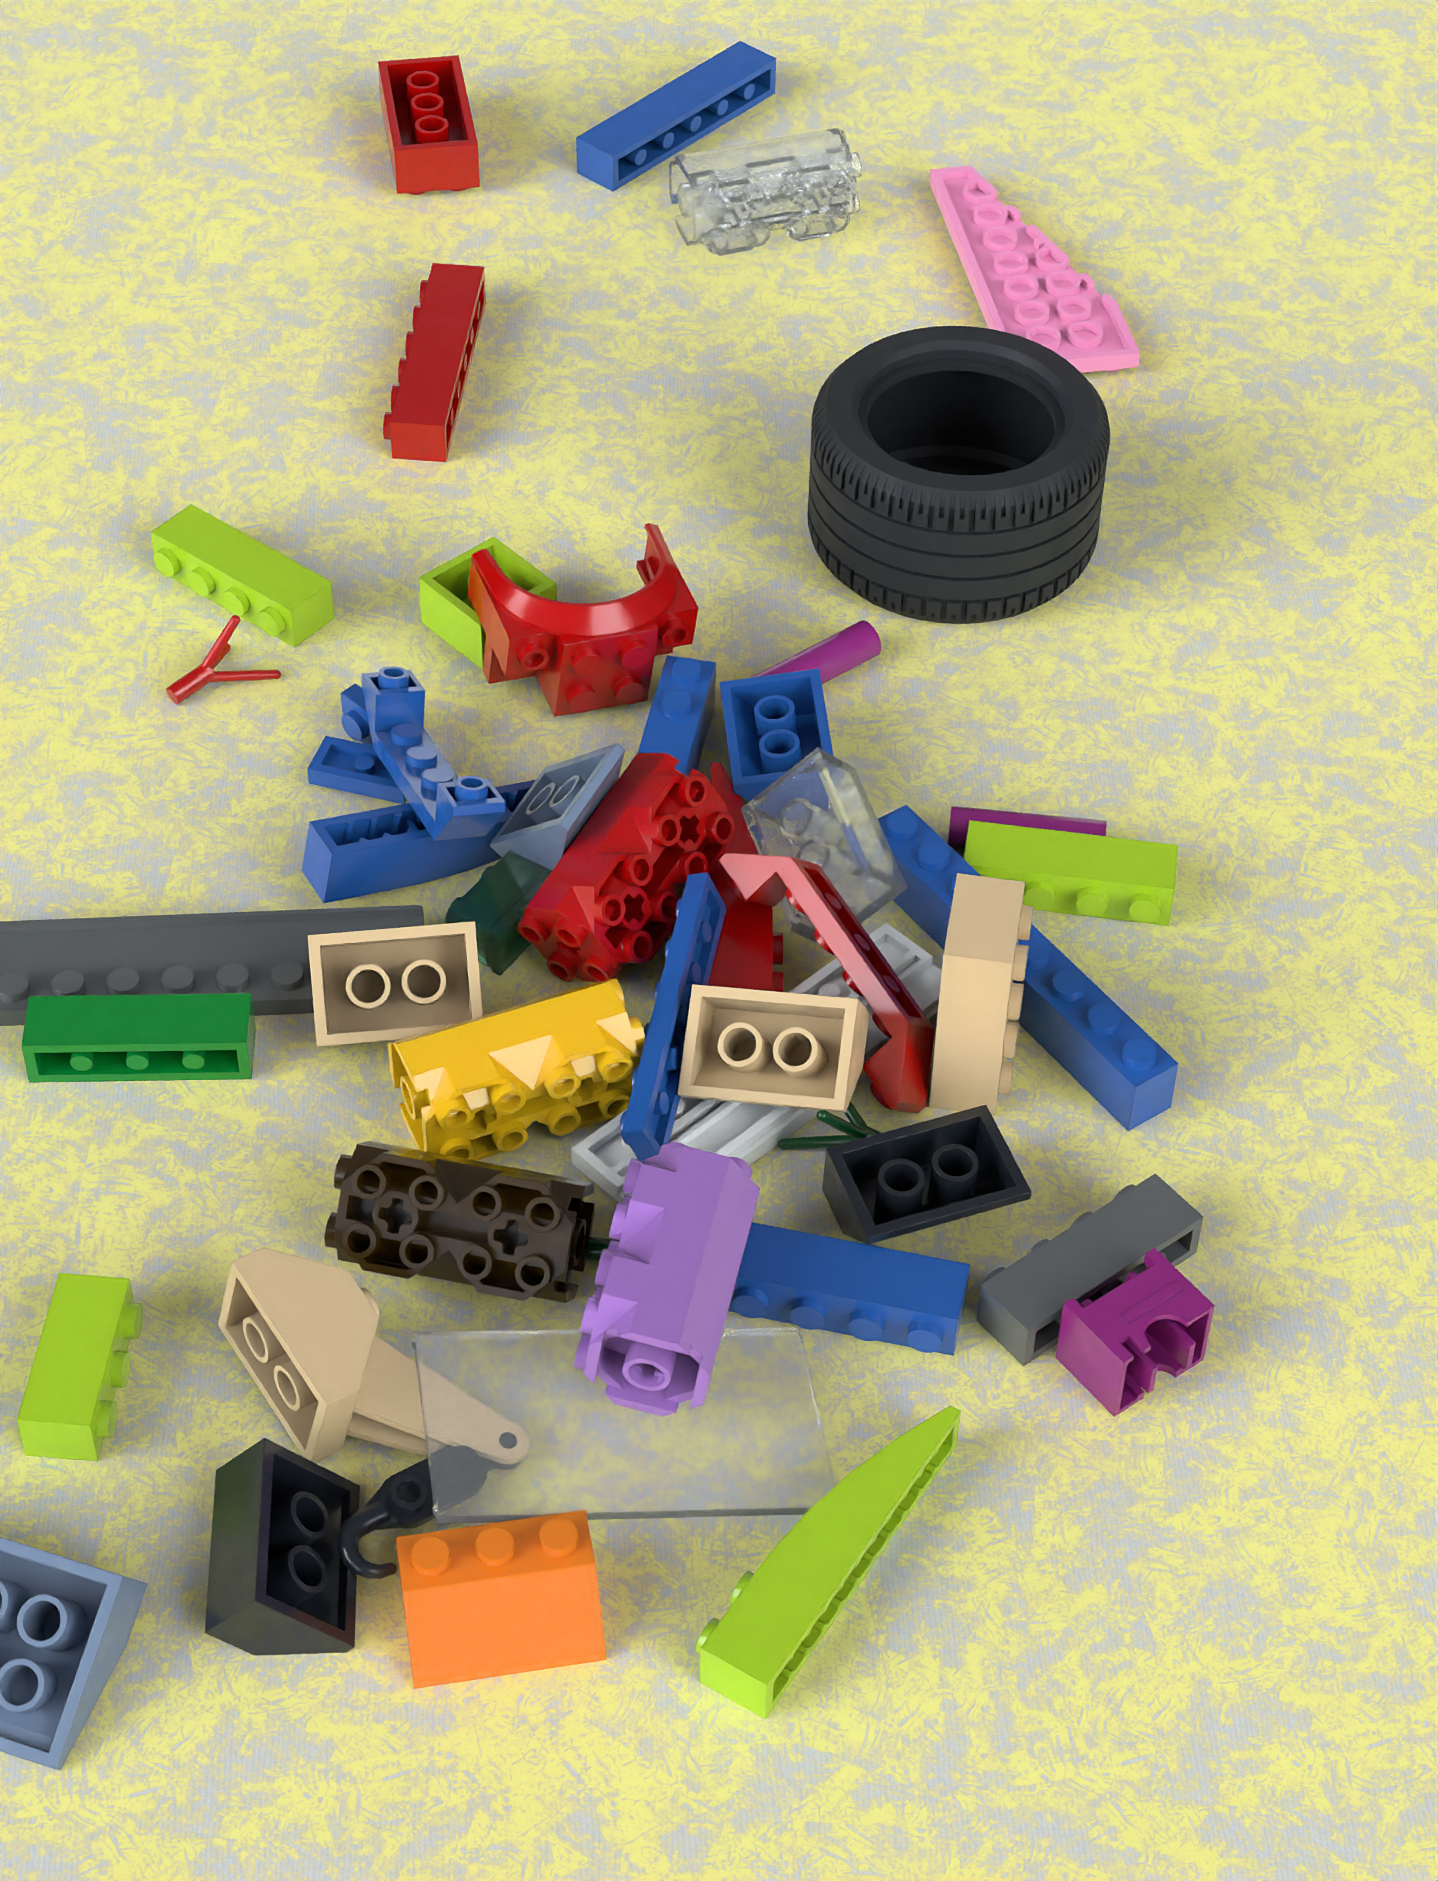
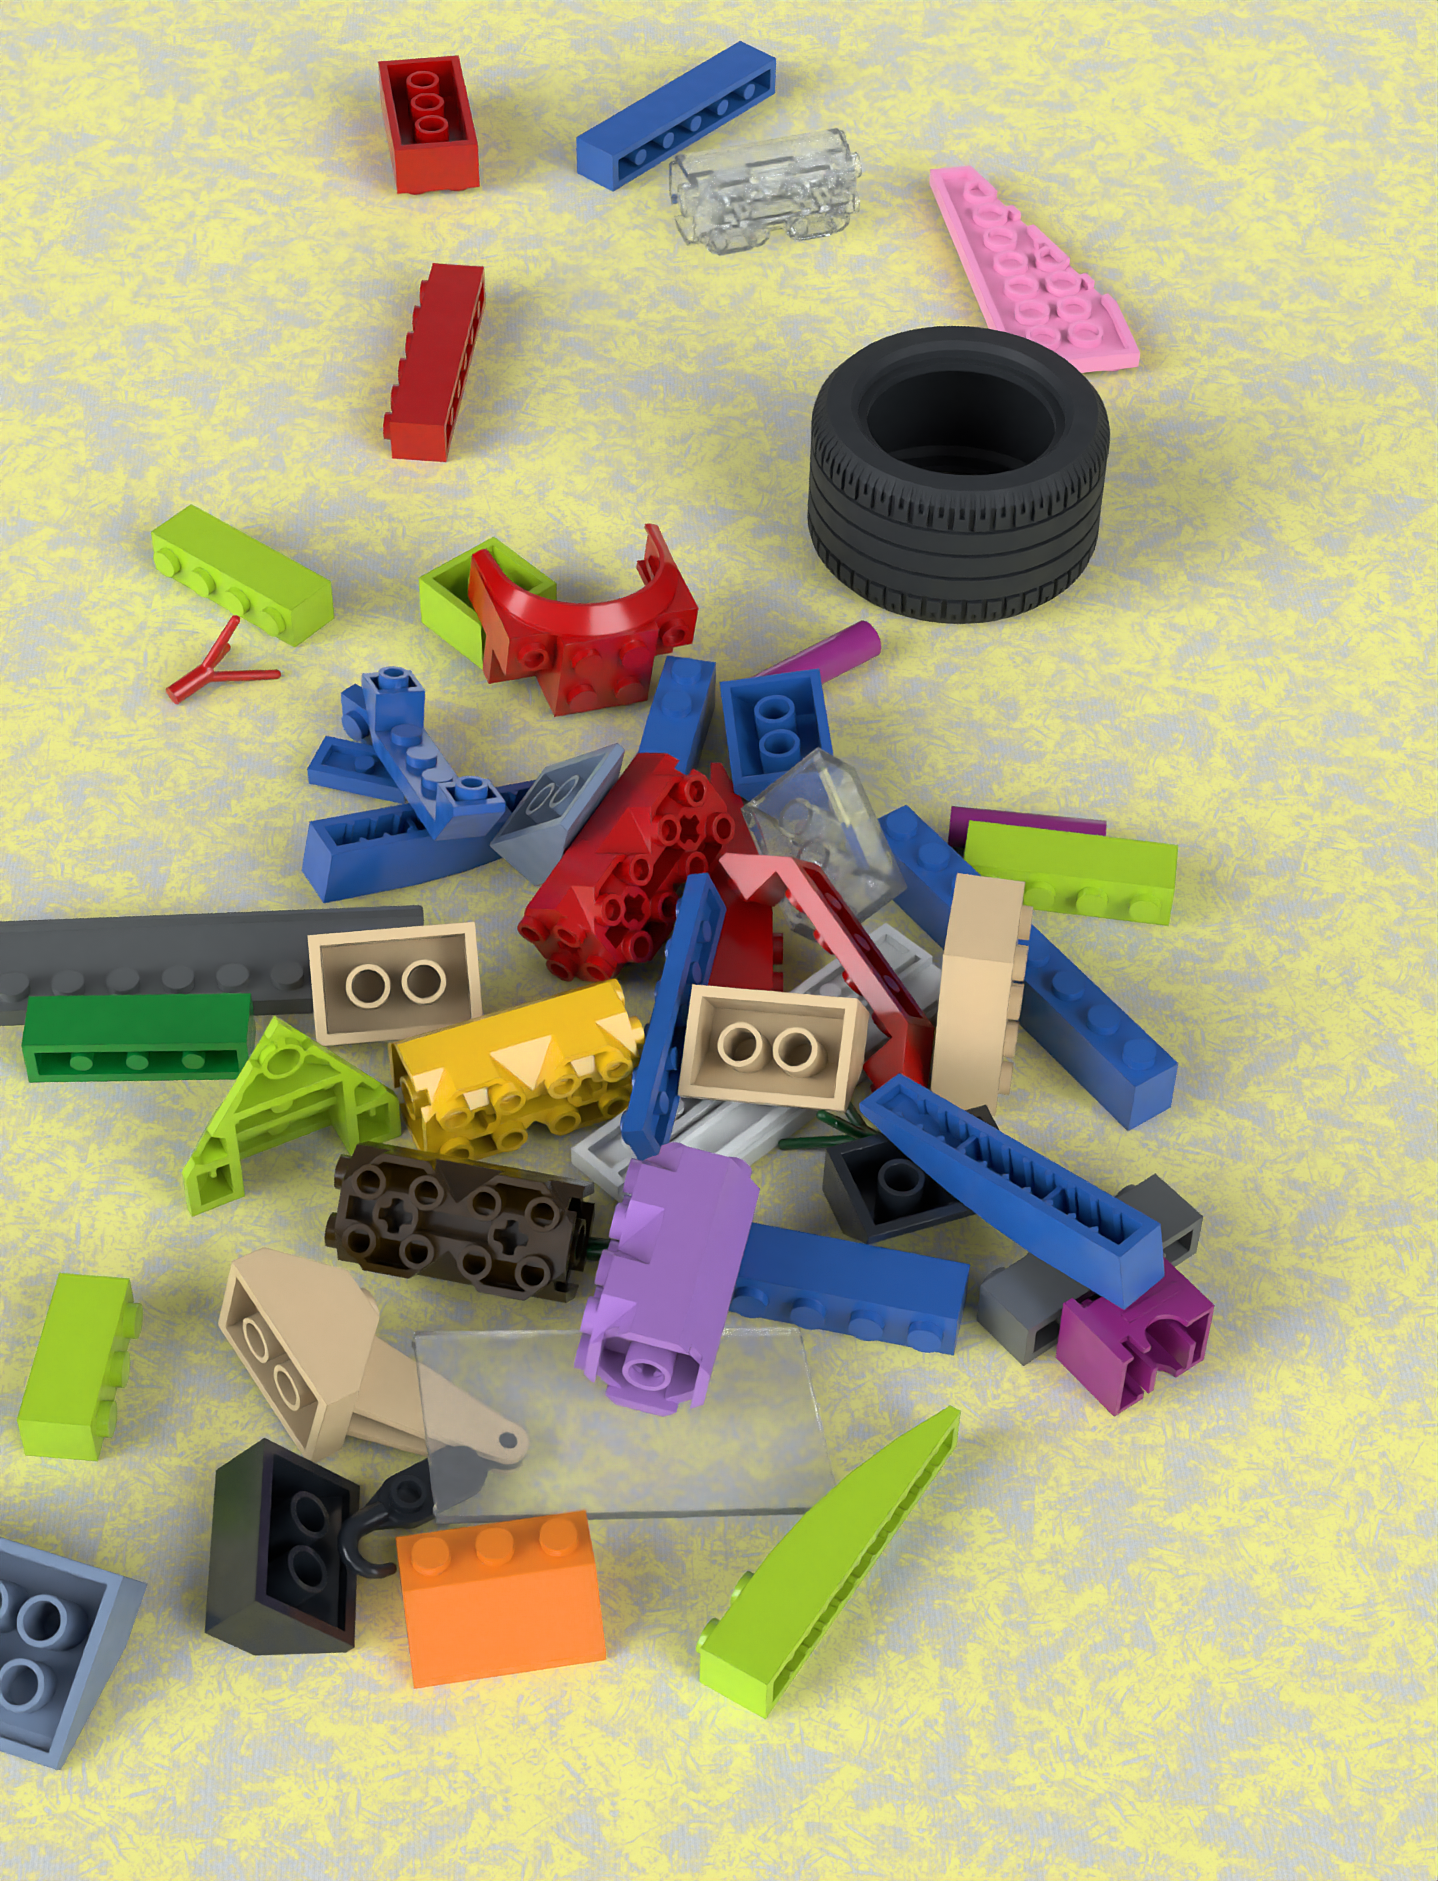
clear green hinge [445,850,552,976] -> none
none -> lime wedge [182,1015,402,1217]
none -> blue slope [859,1073,1165,1310]

